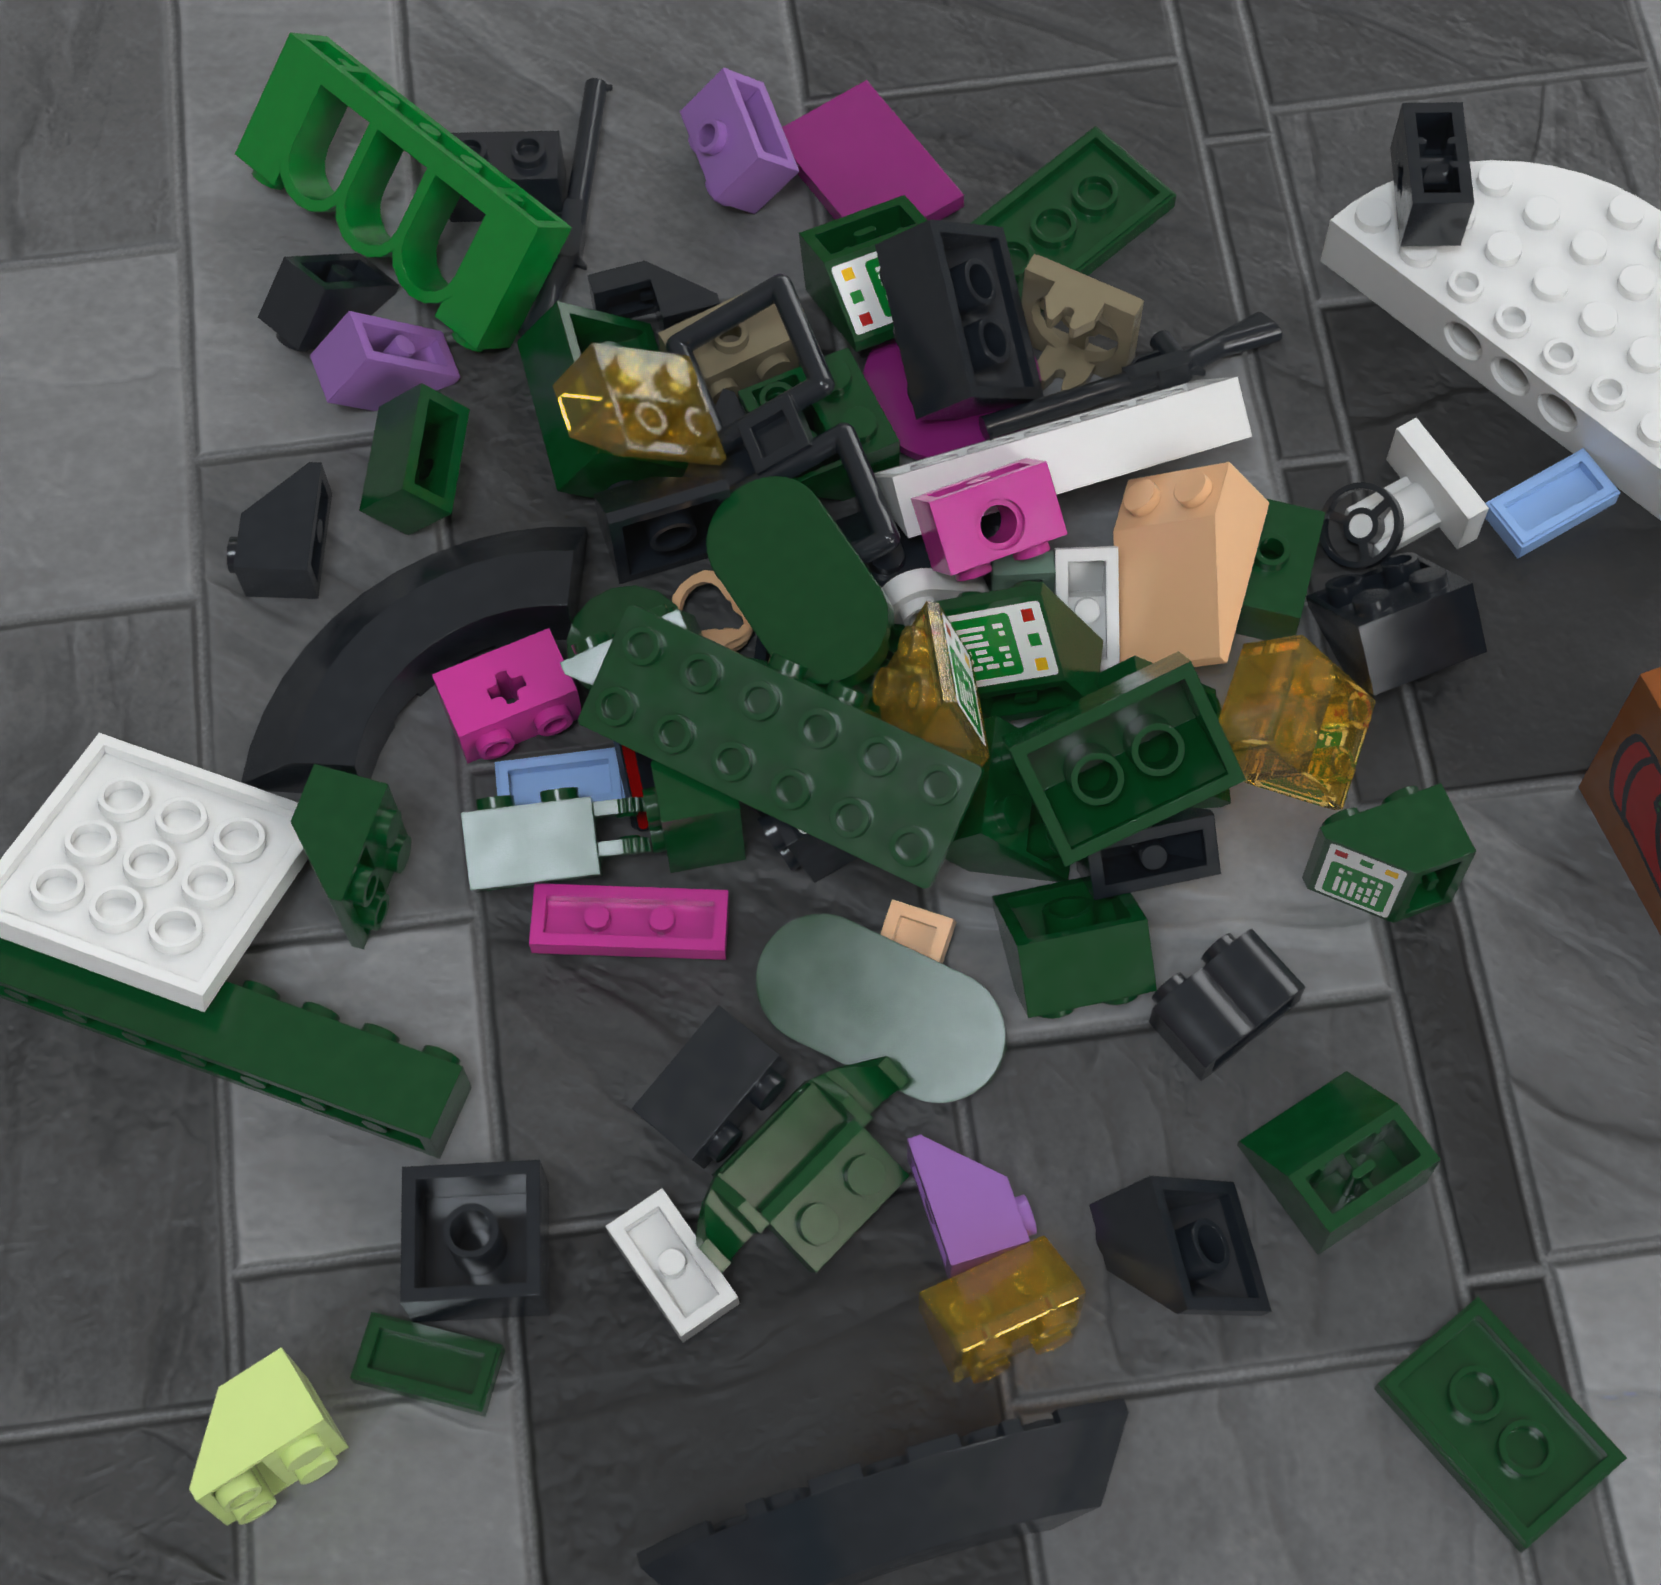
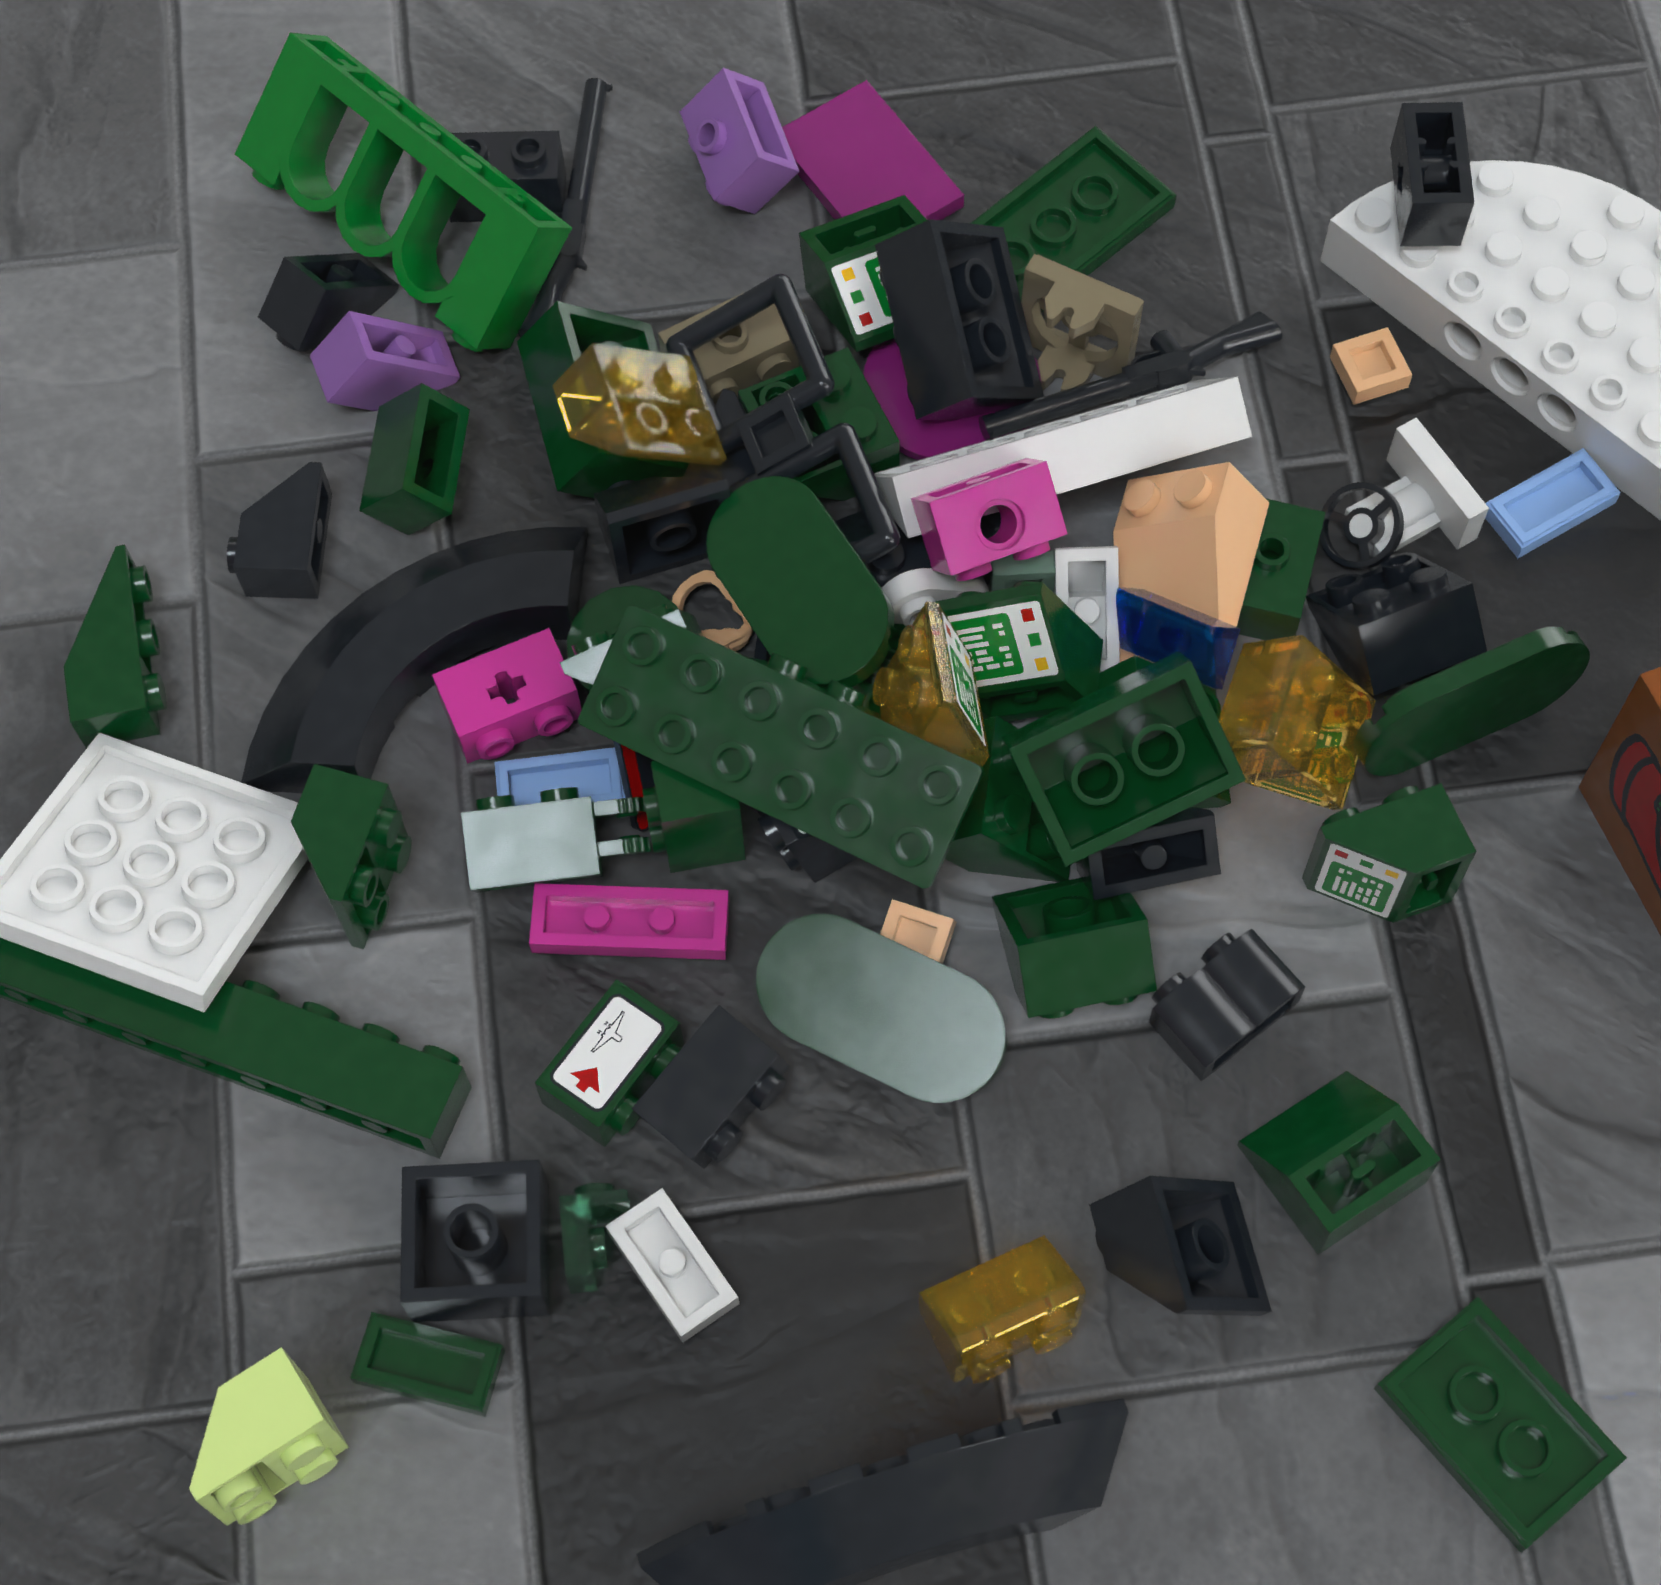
black slope [587,260,720,331] -> none
dark green plate [696,1056,909,1273] -> none
medium lavender slope [907,1135,1037,1283] -> none
none -> dark green slope [64,544,167,749]
none -> brick [535,979,684,1147]
none -> clear green bracket [559,1183,631,1294]
none -> clear blue slope [1116,587,1241,689]
none -> light nougat plate [1330,327,1413,405]
none -> dark green tile [1354,627,1590,776]

